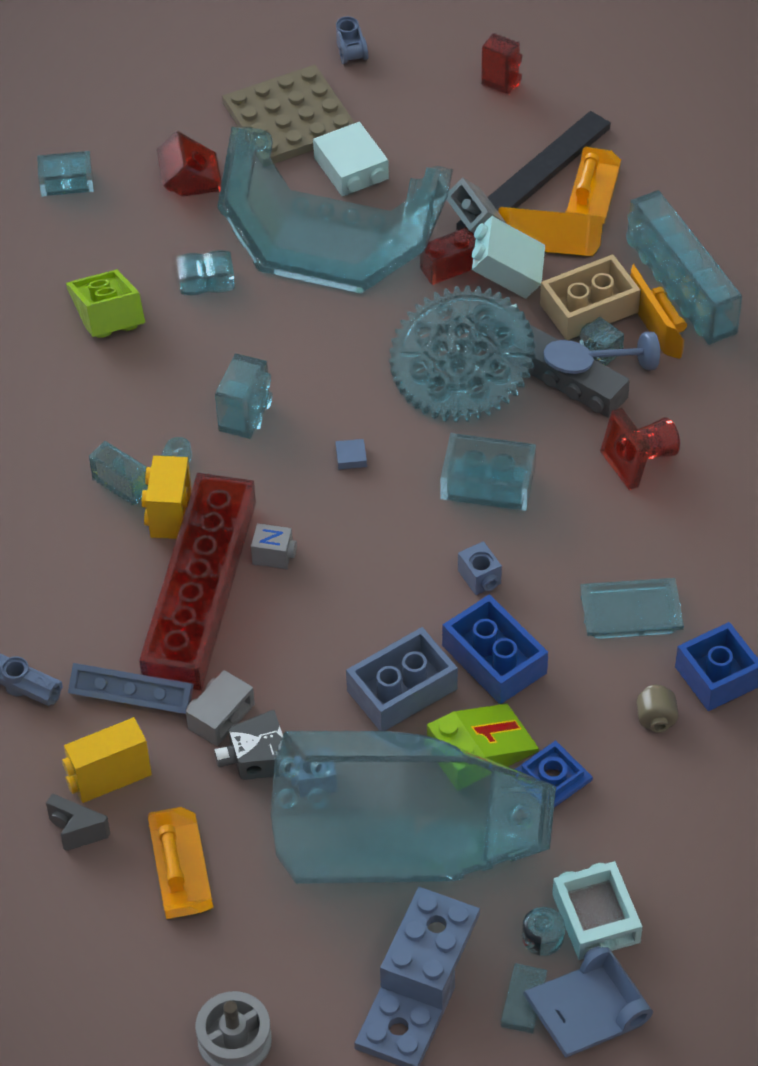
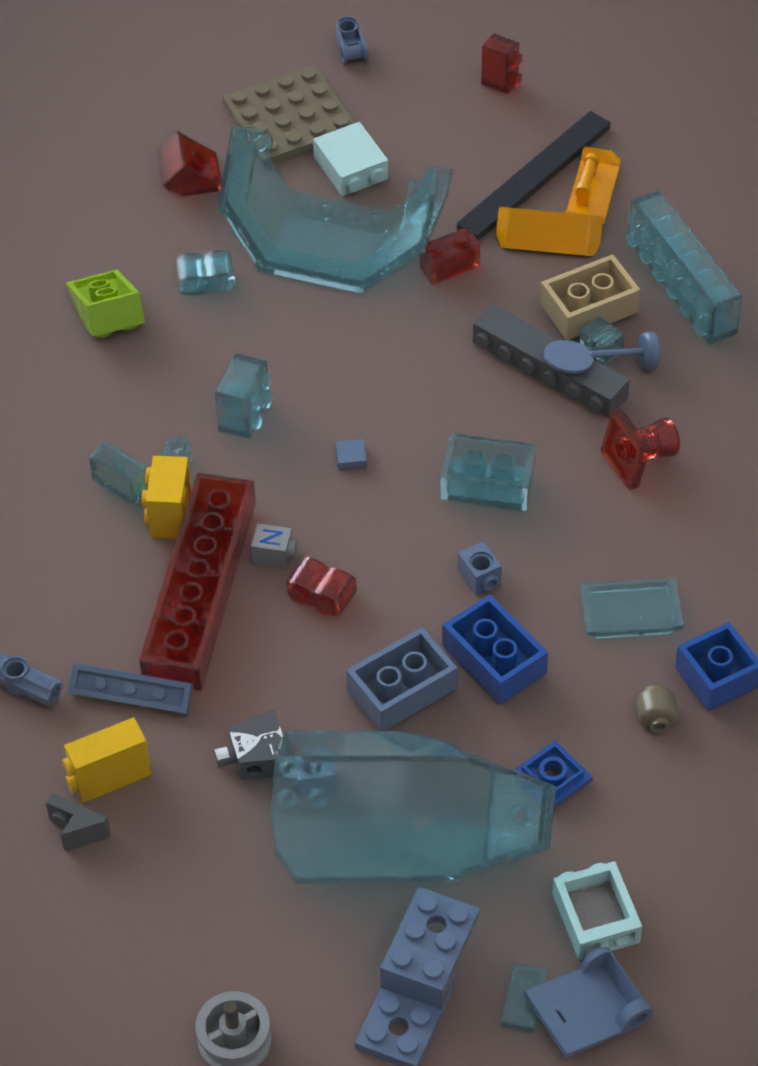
clear light blue brick [37,151,94,196] -> none
light orange piece [148,807,214,919] -> none
light grey brick [186,670,255,746] -> none
clear light blue gear [389,285,536,422] -> none
lime slope [427,703,539,791] -> none
light grey brick [444,177,506,233] -> none
light aqua brick [472,216,545,299] -> none
clear light blue head [522,907,565,956] -> none
light orange piece [630,264,687,359] -> none
none -> clear red brick [286,557,357,616]

